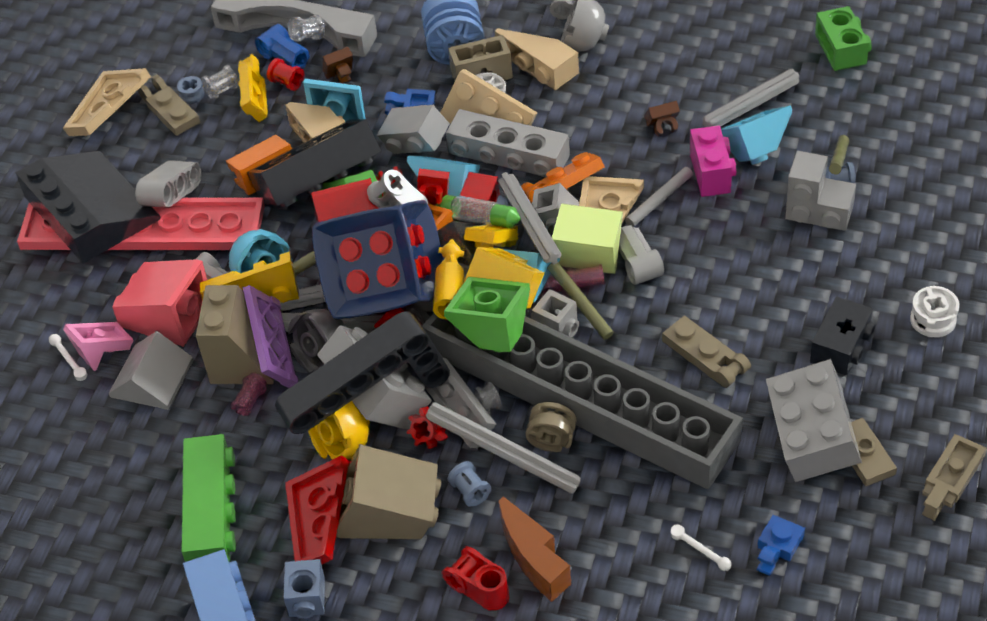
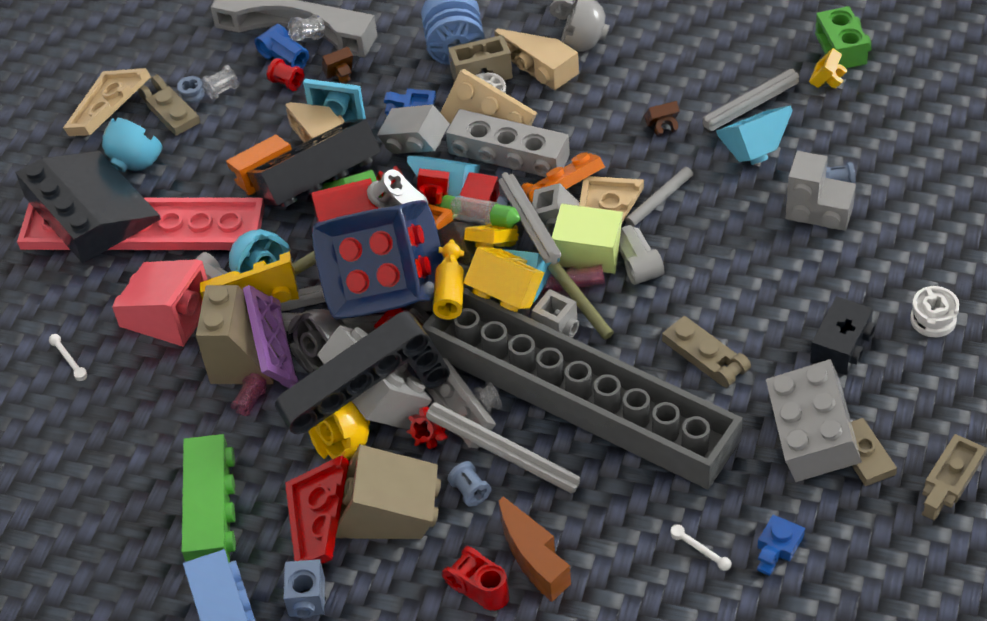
bright pink slope [63,322,133,371] -> none
light grey slope [109,331,194,410] -> none
light grey beam [135,160,201,208] -> none
yellow hinge [238,54,268,122] -> none
bright green slope [444,277,530,352] -> none
dark tan wheel [525,402,577,452] -> none
dark pink brick [690,125,736,197] -> none
olive bar [829,135,850,175] -> none
none -> medium azure cylinder [102,117,163,172]
none -> yellow tile [809,48,847,88]

